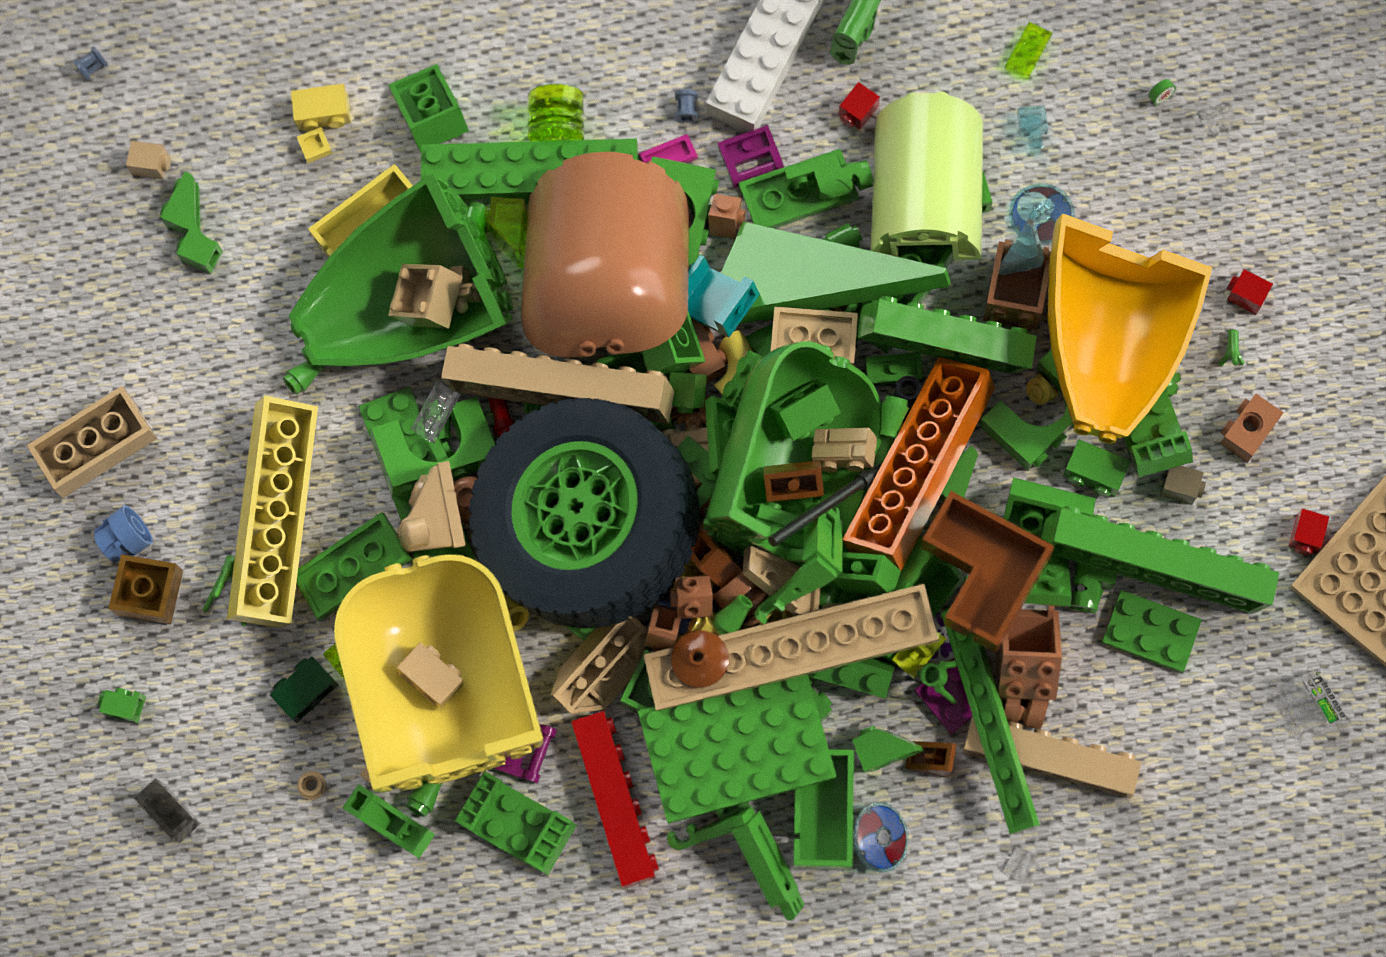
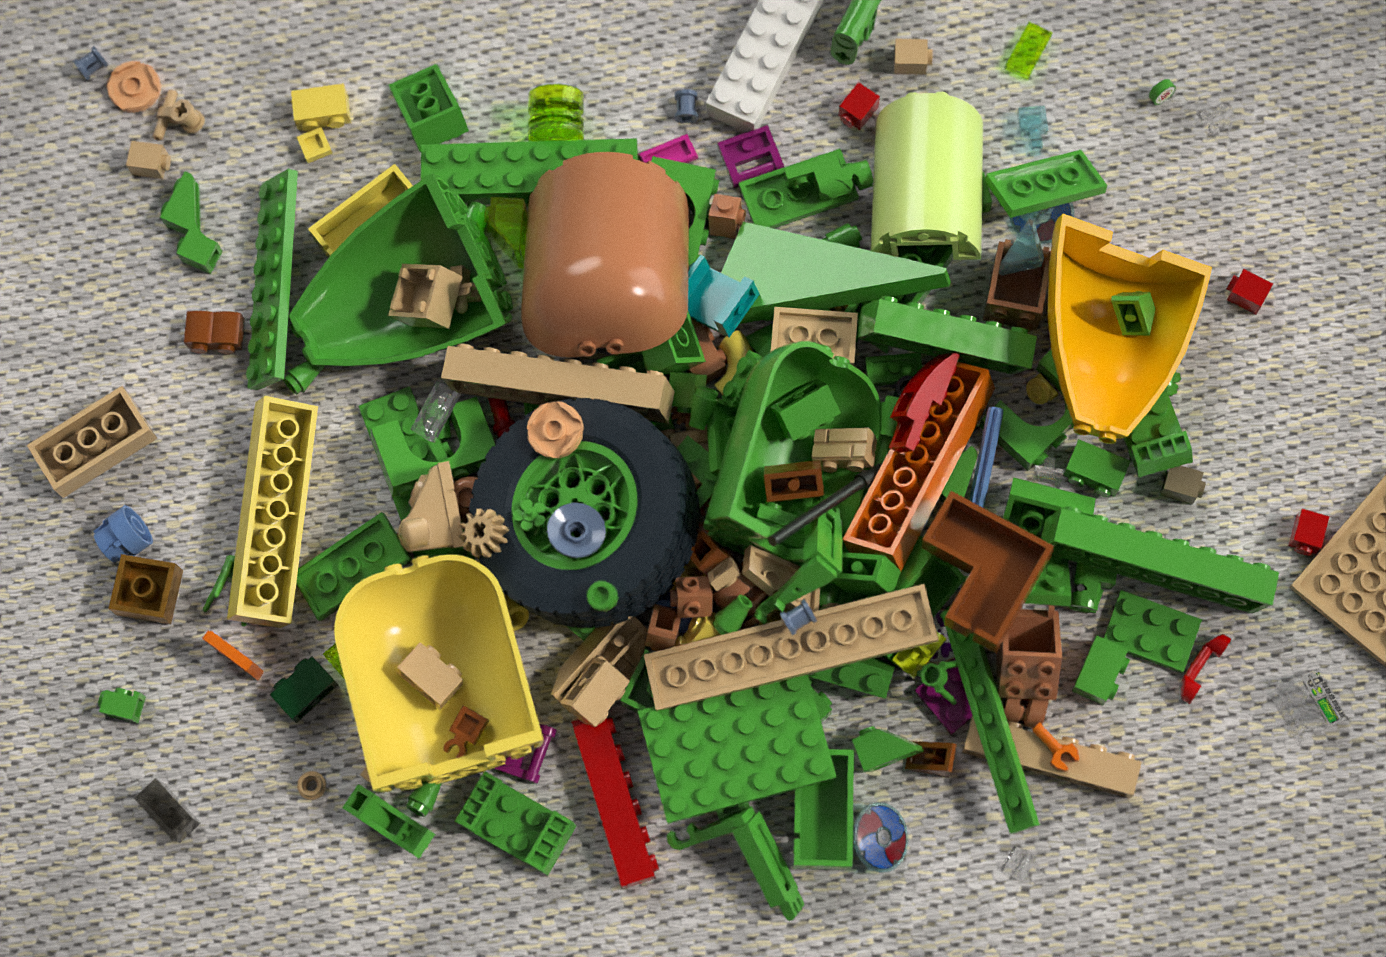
dark orange dish [671,630,729,688] -> none
bright green bar [1218,329,1245,366] -> none
nougat brick [1220,394,1284,463] -> none
none -> light nougat tile [107,61,161,113]
none -> tan piece [153,89,205,140]
none -> dark orange brick [184,311,245,354]
none -> orange tile [202,630,264,681]
none -> bright green plate [246,168,298,390]
none -> dark orange plate [443,706,489,758]
none -> tan gear [458,509,509,558]
none -> bright green plant [513,500,546,531]
none -> light nougat tile [527,401,584,459]
none -> sand blue dish [547,503,606,558]
none -> tan brick [560,657,630,727]
none -> bright green tile [587,581,618,611]
none -> bright green cone [689,386,719,430]
none -> tan plate [708,556,740,591]
none -> sand blue bush [779,599,817,636]
none -> red slope [889,352,959,453]
none -> tan brick [894,39,933,74]
none -> medium blue axle [969,406,1004,508]
none -> bright green plate [985,150,1108,218]
none -> clear tile [1031,457,1063,489]
none -> orange bar [1032,723,1079,772]
none -> bright green brick [1071,636,1130,705]
none -> bright green slope [1111,291,1156,336]
none -> red bar [1181,634,1231,704]

